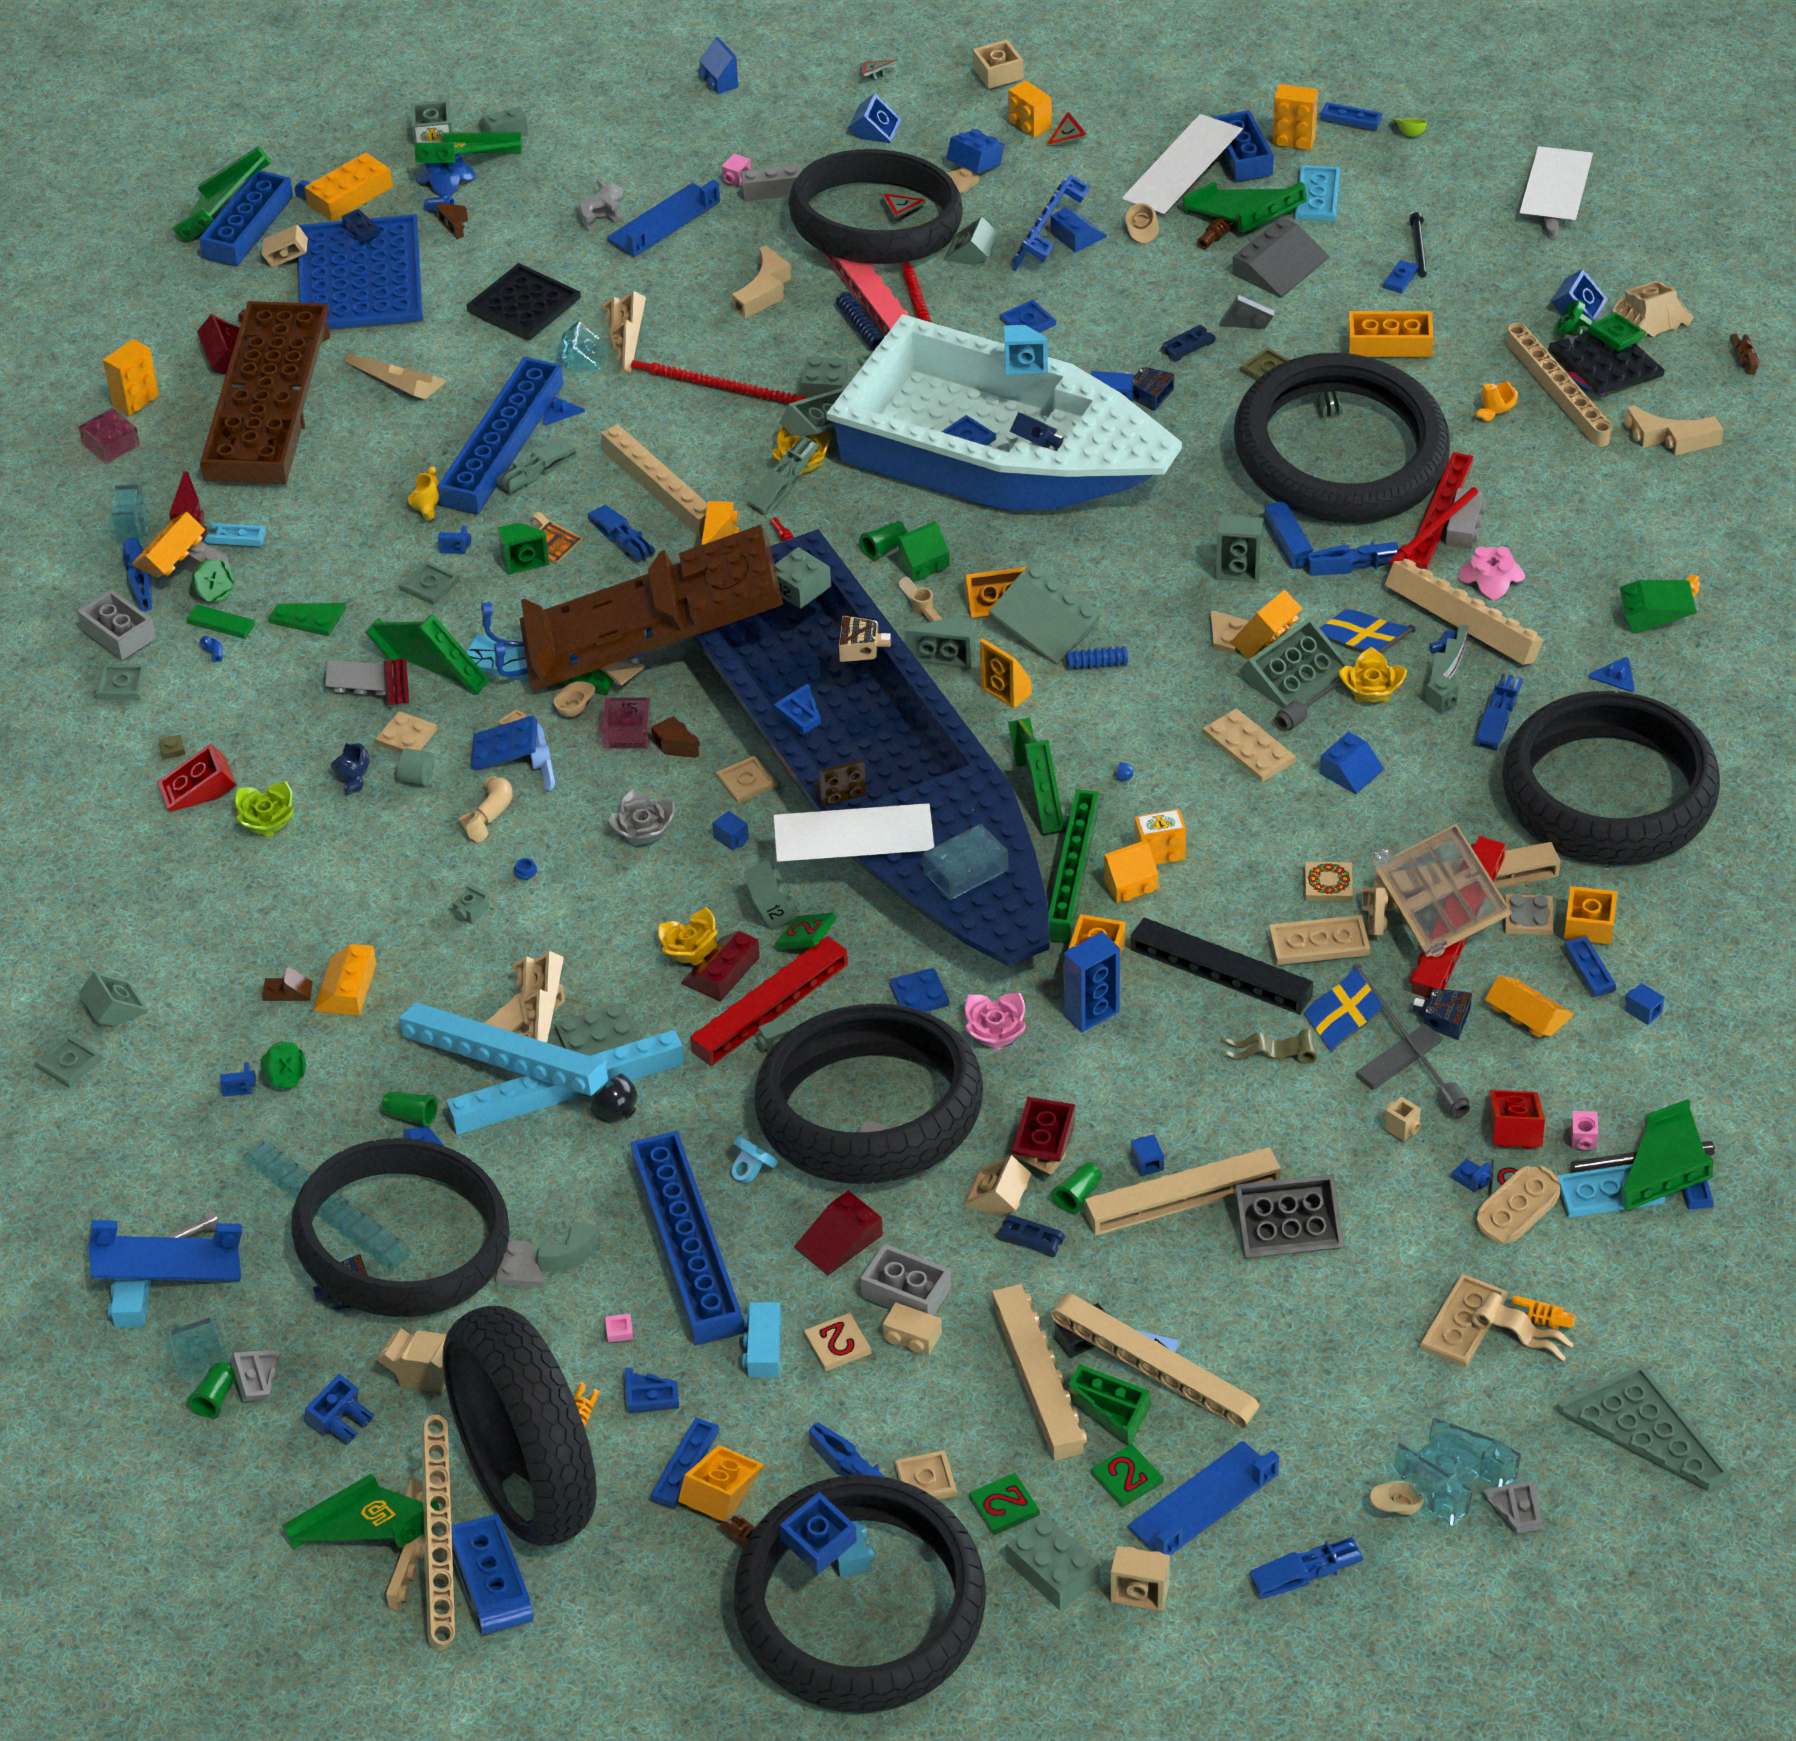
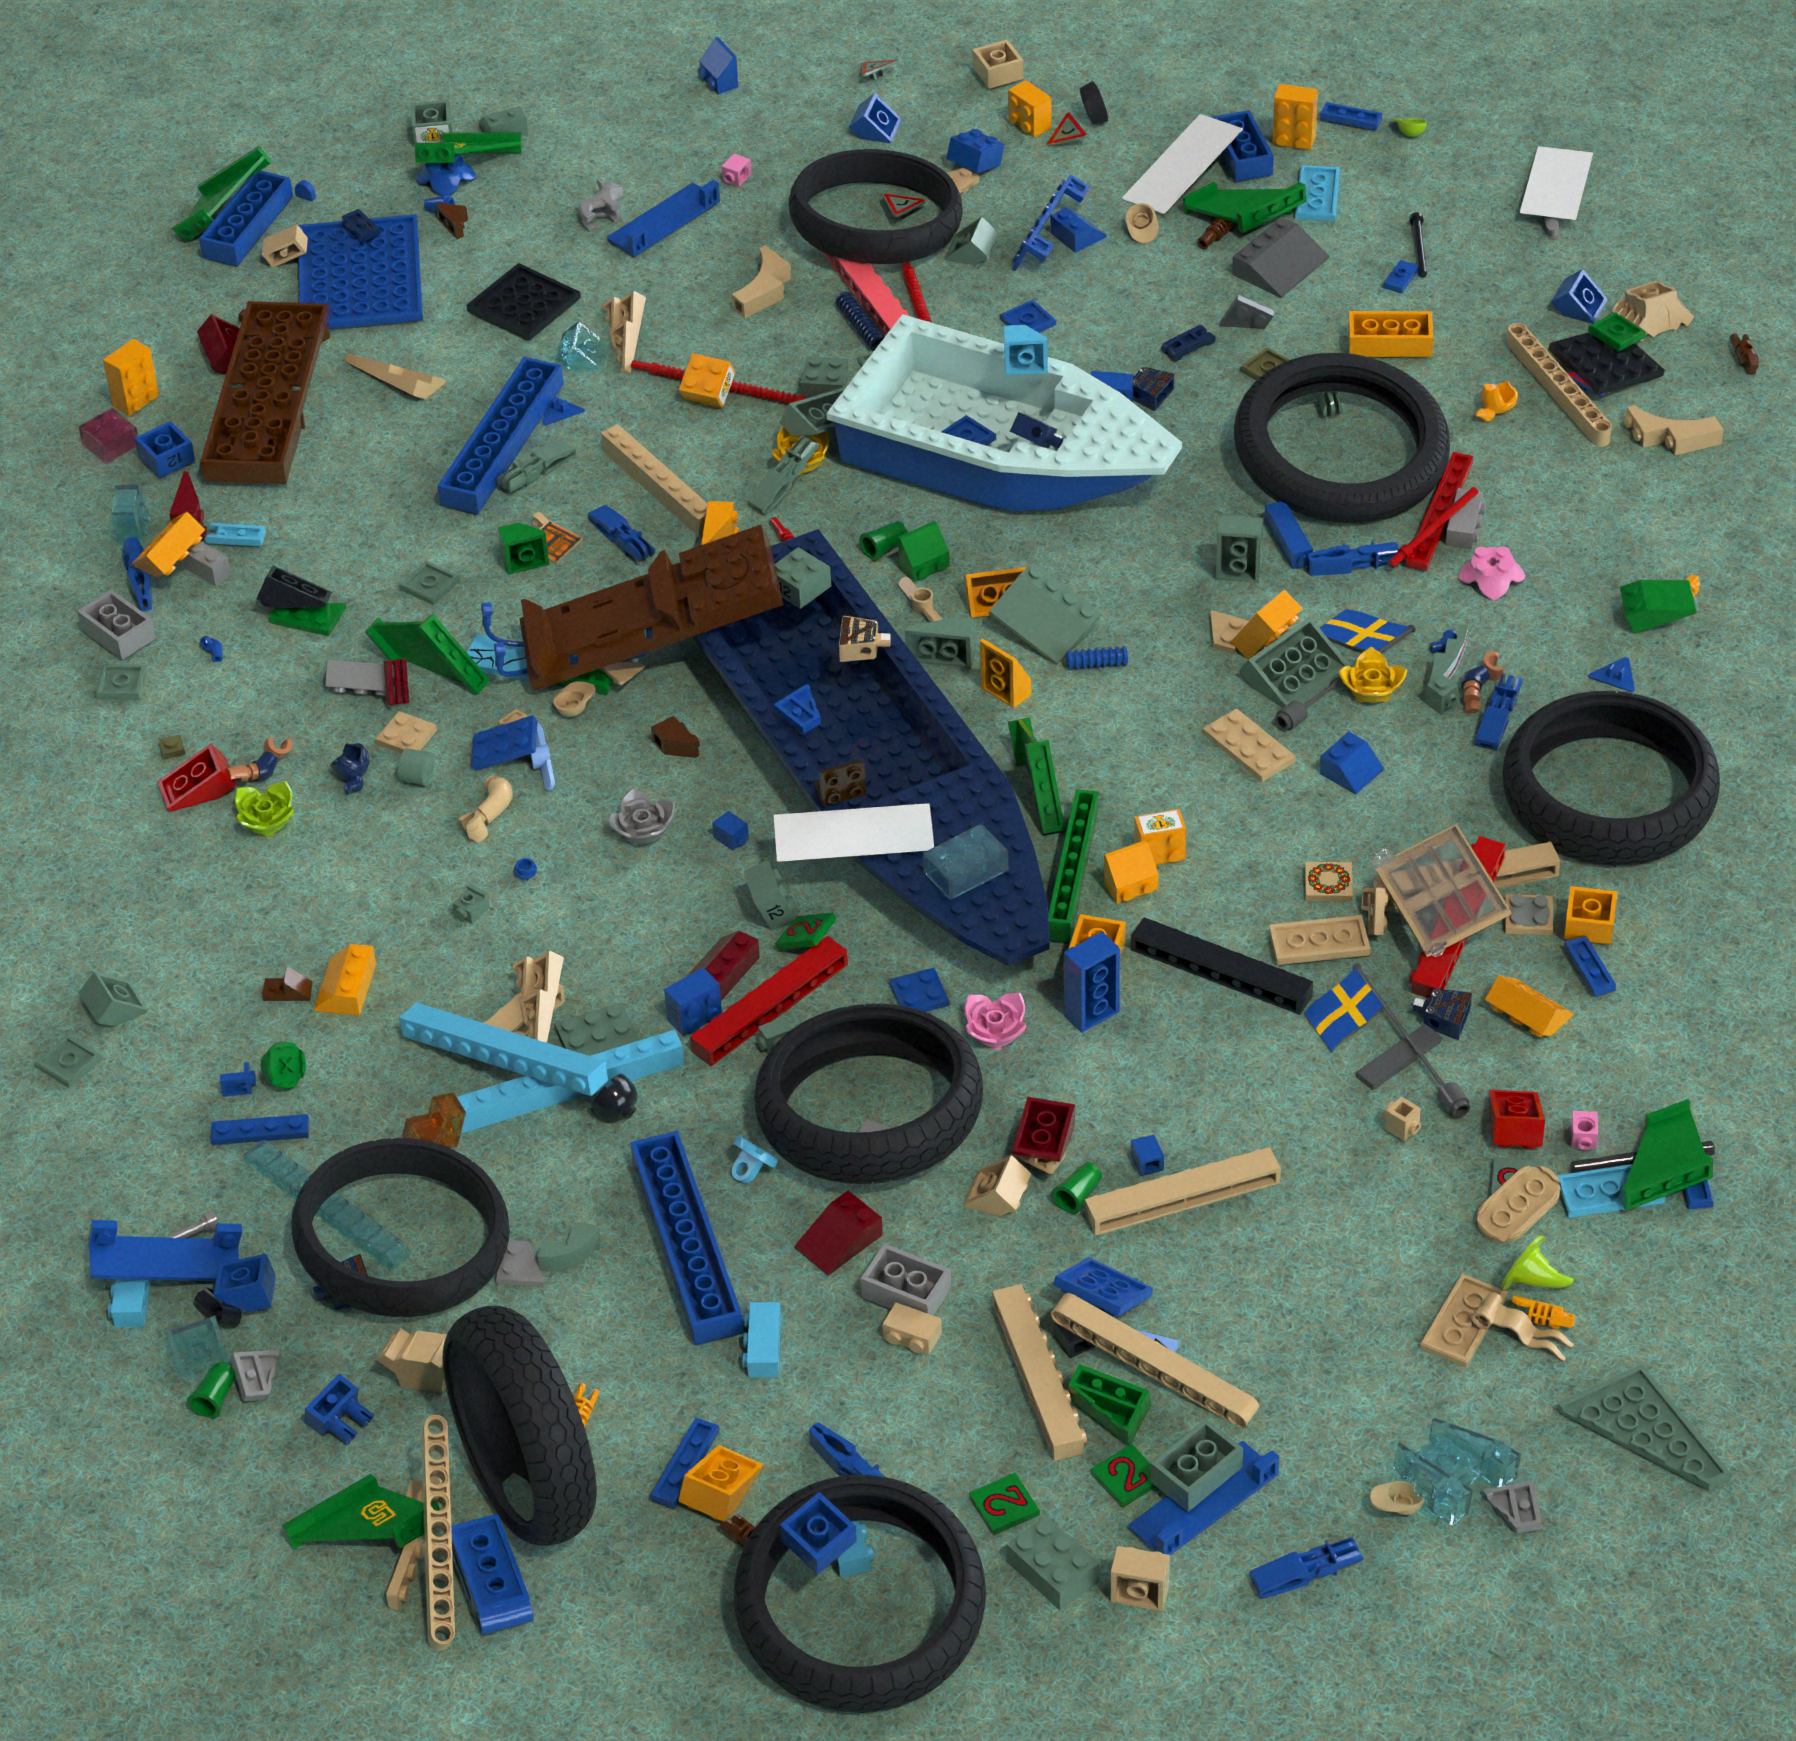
green tile [187,605,255,639] -> none
tile [192,559,234,602] -> none
light orange brick [304,152,393,222] -> none
green plant [381,1092,437,1127] -> none
yellow piece [408,467,439,521] -> none
blue bracket [438,525,471,554] -> none
clear pink brick [602,697,652,748] -> none
bright pink plate [605,1314,633,1343] -> none
blue wing [625,1367,679,1413] -> none
yellow brick [658,907,718,965] -> none
tan tile [716,756,777,804] -> none
light grey brick [741,165,801,201] -> none
tan tile [804,1313,871,1372] -> none
tan tile [894,1450,957,1500] -> none
dark blue plate [996,1215,1065,1258] -> none
blue hinge [1117,762,1134,781] -> none
olive flag [1221,1029,1317,1064] -> none
dark grey slope [1233,1174,1344,1259] -> none
tan brick [1385,559,1544,665] -> none
blue bracket [1451,1158,1491,1193] -> none
green tile [1554,299,1594,337] -> none
blue brick [1625,983,1665,1025] -> none
none -> blue brick [134,421,195,478]
none -> black piece [194,1288,242,1328]
none -> blue plate [211,1114,309,1145]
none -> blue slope [214,1254,276,1312]
none -> nougat piece [226,736,292,782]
none -> black slope [256,565,332,608]
none -> clear orange brick [402,1092,466,1148]
none -> blue brick [664,968,722,1037]
none -> light orange brick [679,353,736,408]
none -> blue plate [1053,1257,1153,1316]
none -> black tyre [1080,81,1108,124]
none -> sand green brick [1151,1419,1243,1512]
none -> nougat piece [1461,651,1504,713]
none -> lime piece [1500,1235,1574,1291]

